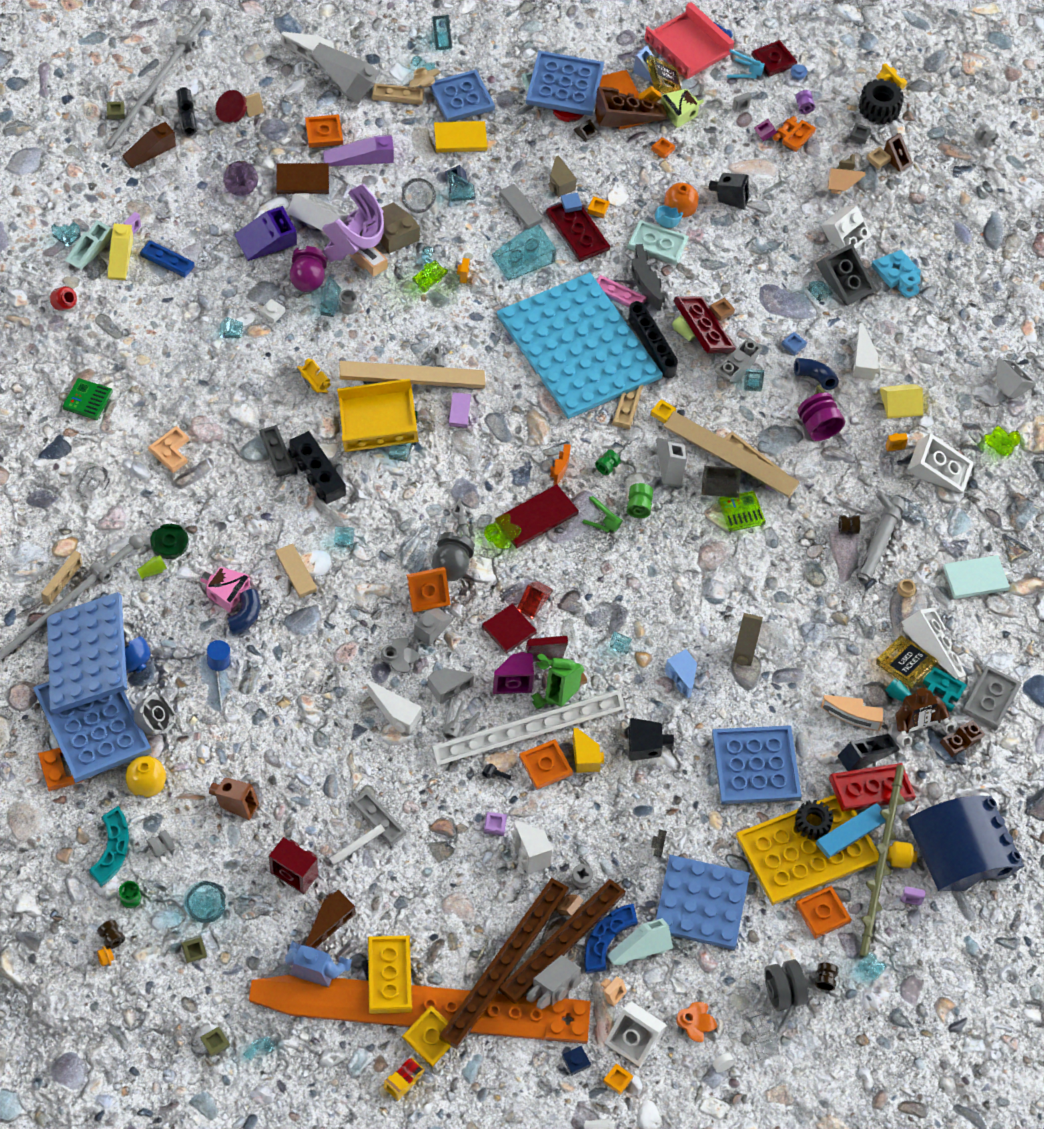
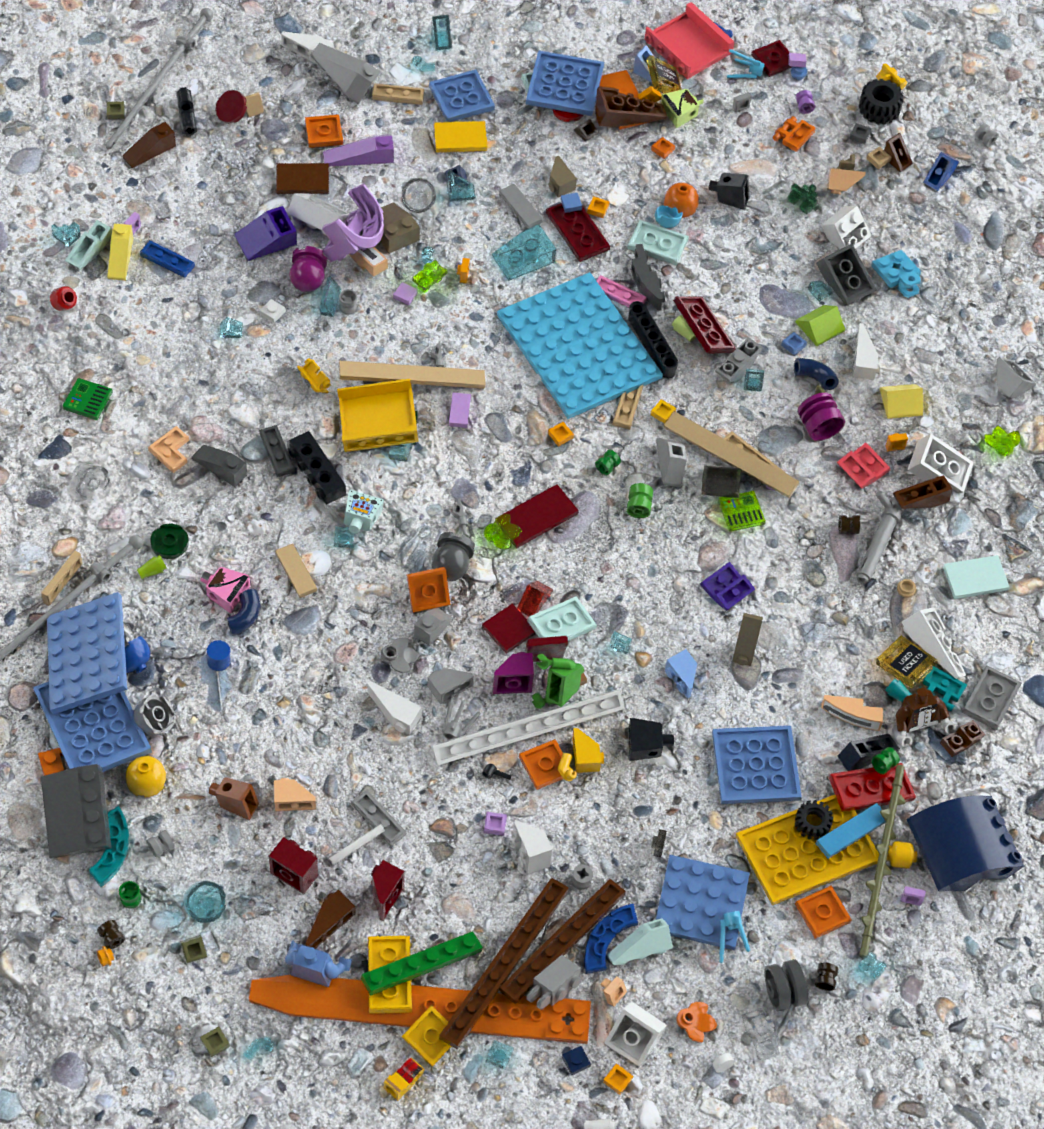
clear purple tile [223,161,258,196] -> none
tan plate [409,67,441,88] -> none
orange slope [550,444,571,485] -> none
medium nougat plate [556,894,583,916] -> none
bright green plant [582,496,623,533] -> none
medium nougat plate [710,297,735,321] -> none
magenta plate [754,119,777,142] -> none
none -> dark grey slope [41,764,112,858]
none -> dark grey slope [191,444,247,487]
none -> light nougat slope [274,778,316,811]
none -> light aqua torso [344,490,384,534]
none -> green plate [361,931,483,996]
none -> dark red slope [371,860,405,921]
none -> lavender tile [393,282,418,305]
none -> clear light blue plate [486,1040,514,1070]
none -> light aqua tile [527,597,597,641]
none -> light orange plate [548,422,574,447]
none -> yellow arm [558,753,577,781]
none -> dark purple slope [700,562,755,611]
none -> medium azure plant [719,911,750,963]
none -> clear green hips [787,183,819,214]
none -> lavender tile [788,53,806,67]
none -> lime slope [795,305,845,346]
none -> coral slope [837,442,890,489]
none -> green wheel [871,747,900,774]
none -> reddish brown slope [893,475,952,509]
none -> blue slope [923,152,960,191]

